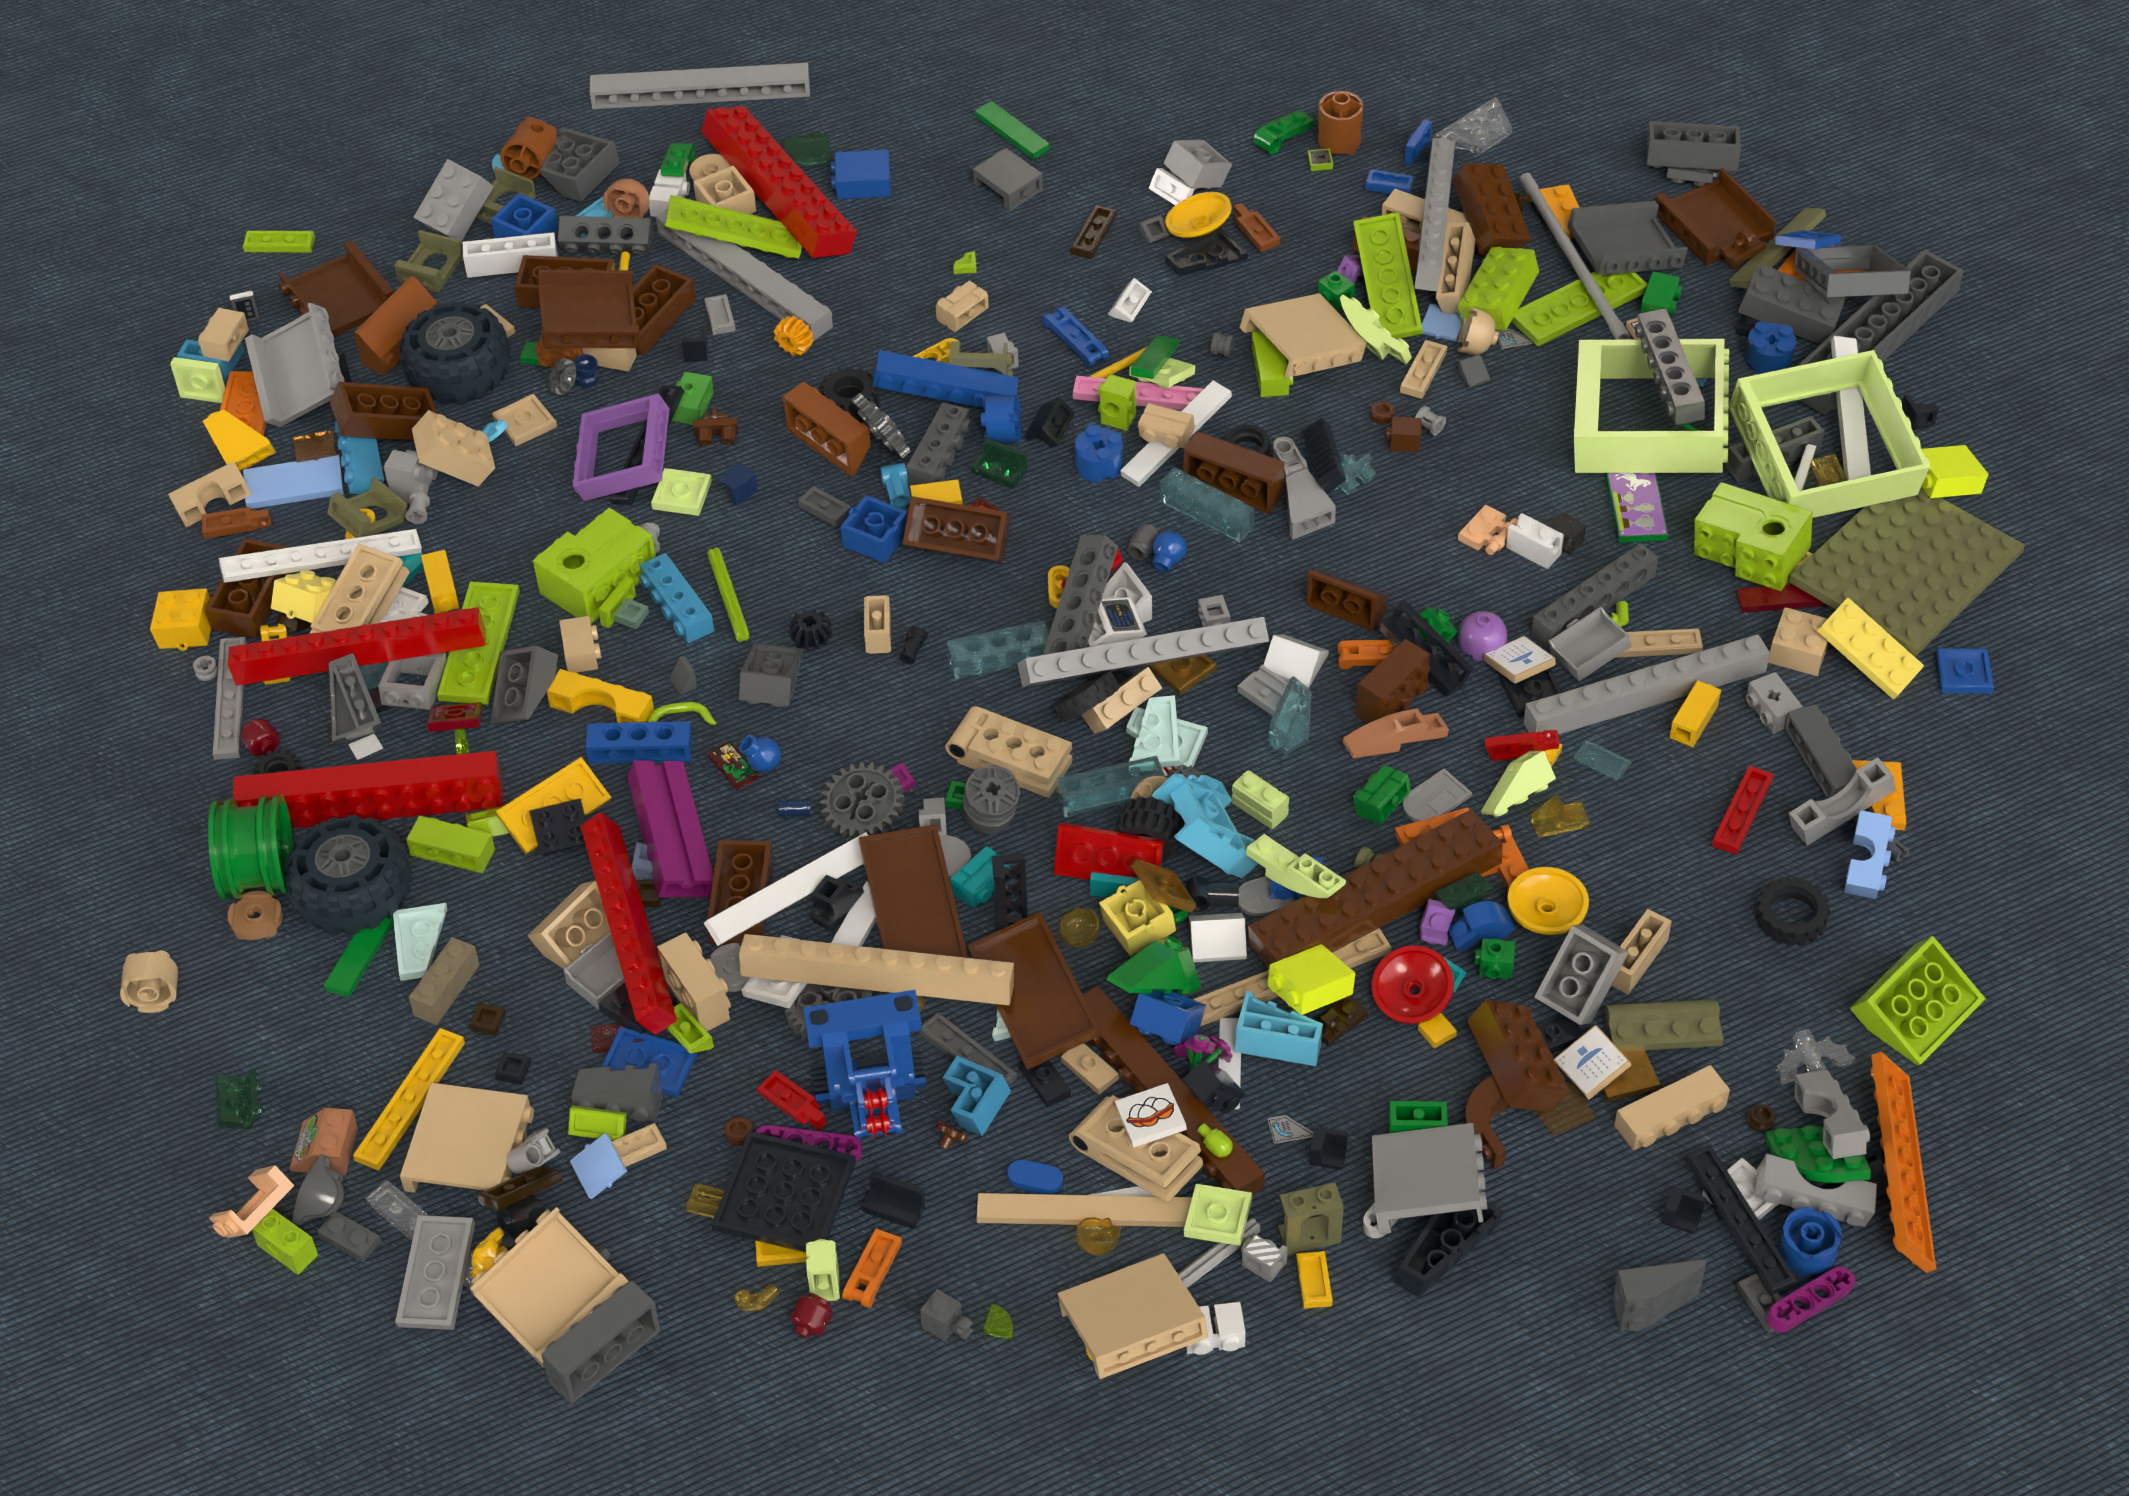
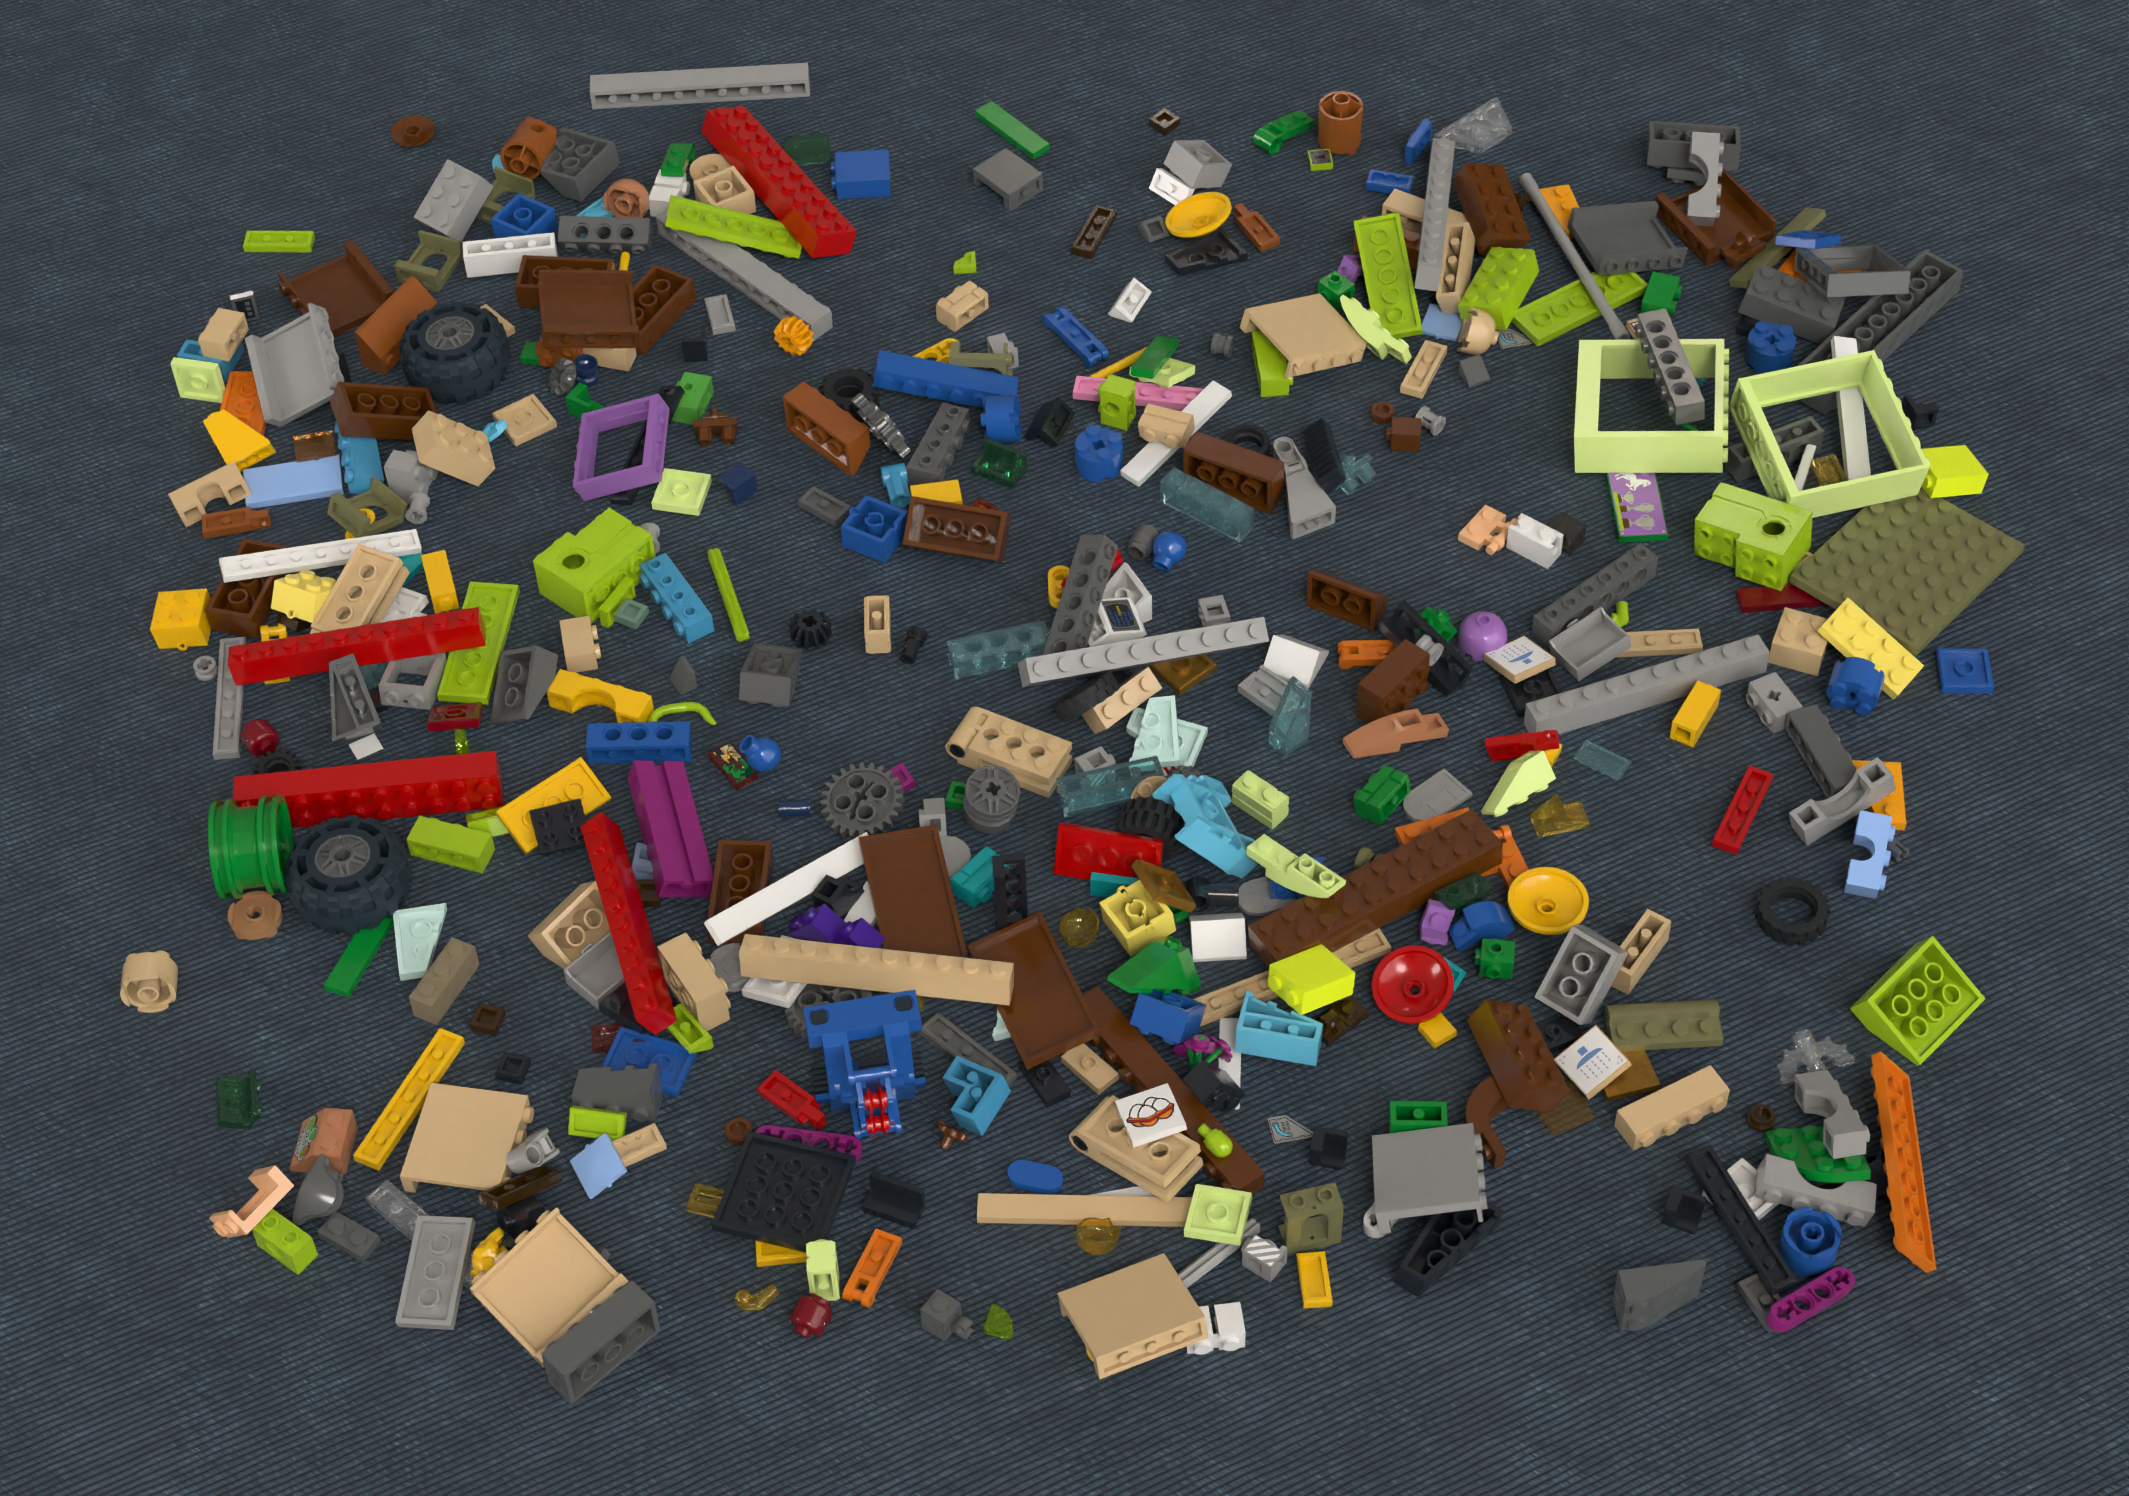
none -> reddish brown dish [391,116,435,147]
none -> green panel [566,383,604,419]
none -> dark purple arch [785,904,885,948]
none -> light grey brick [1074,746,1116,792]
none -> dark brown plate [1149,108,1180,135]
none -> light grey wheel [1416,635,1444,667]
none -> light grey arch [1686,132,1724,227]
none -> blue brick [1826,657,1885,716]

